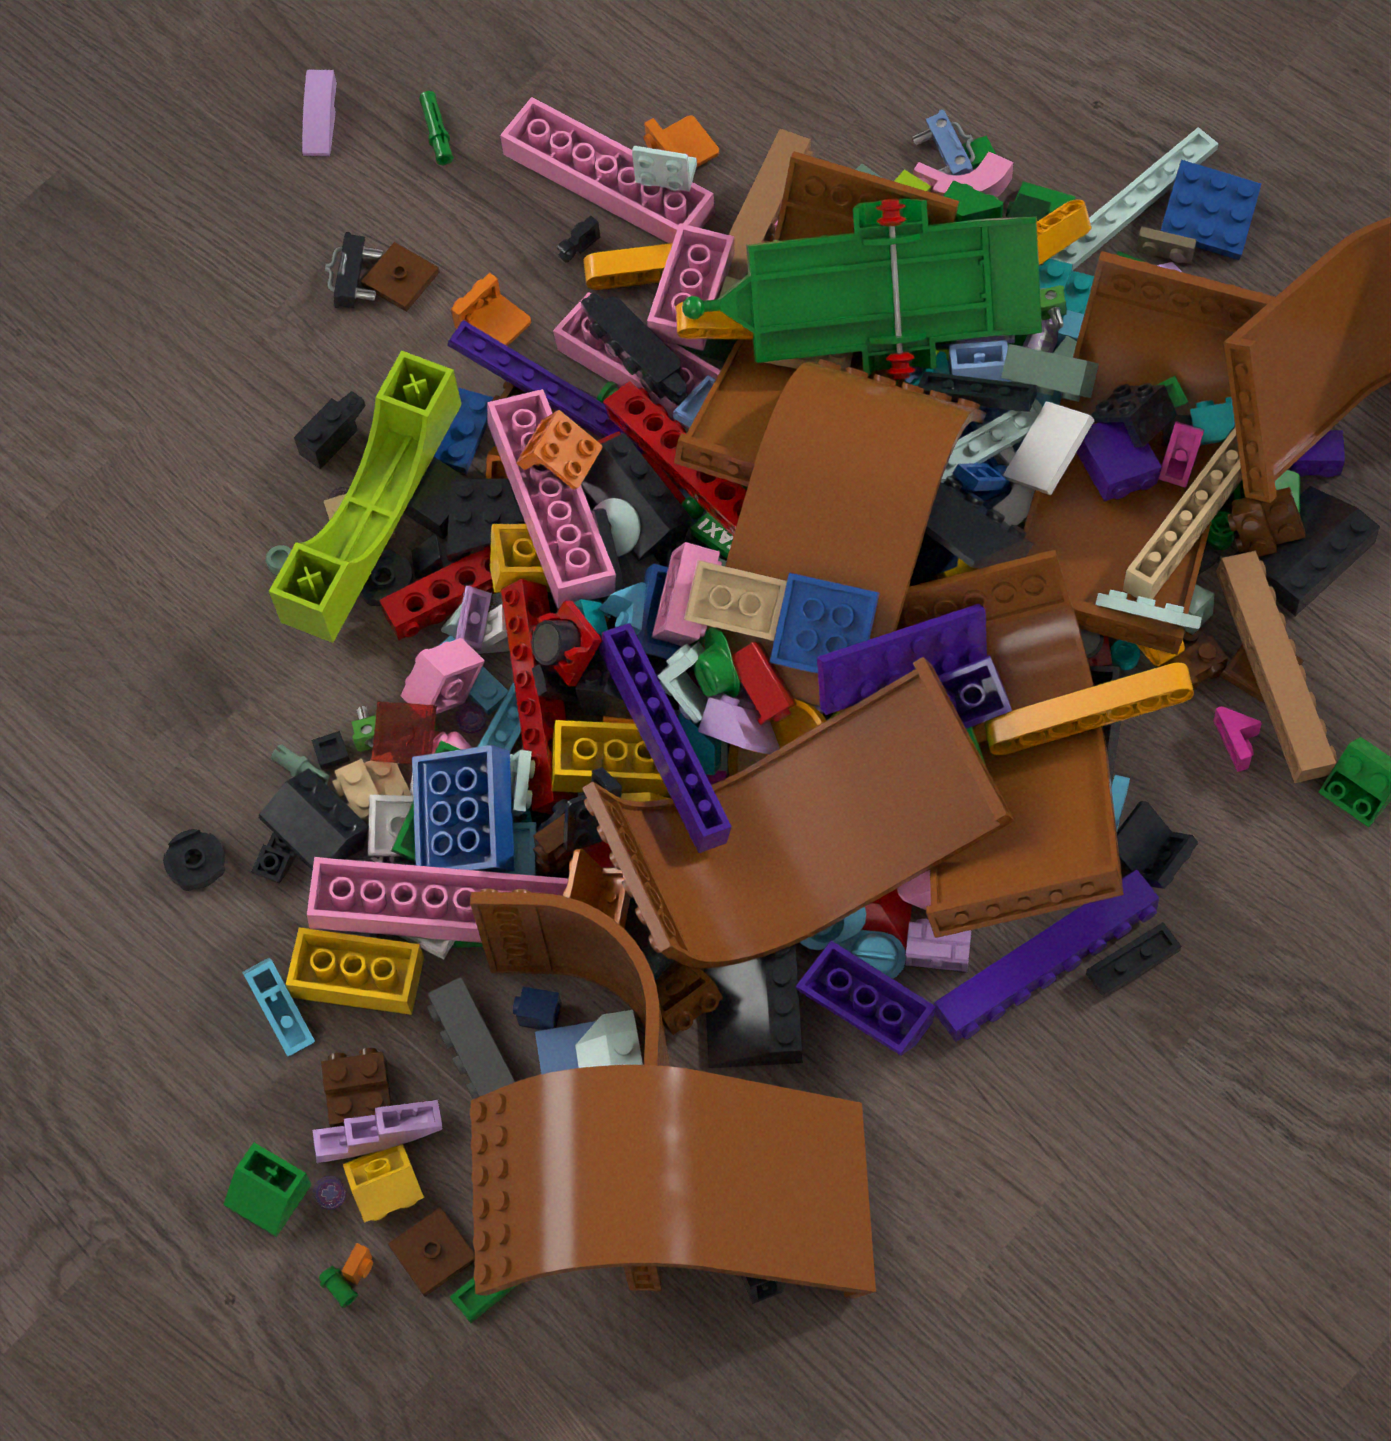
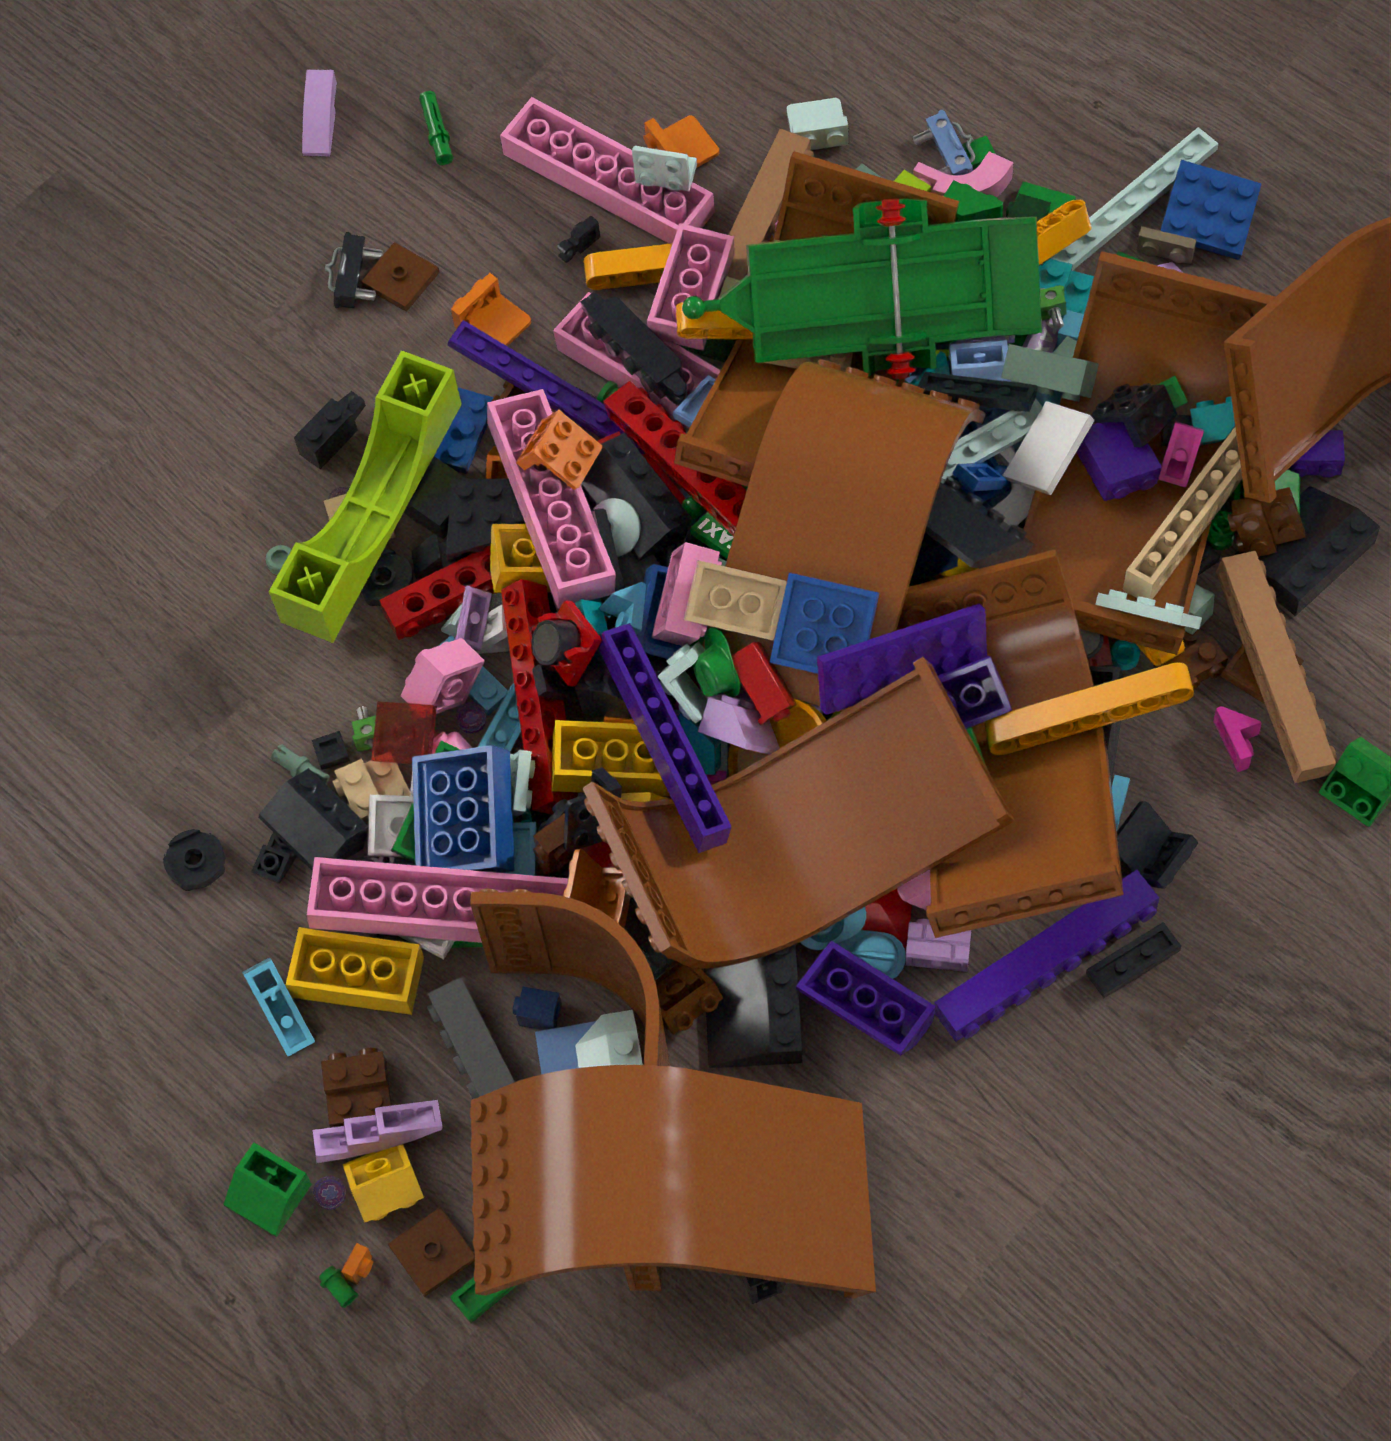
none -> light aqua bracket [787,98,848,150]

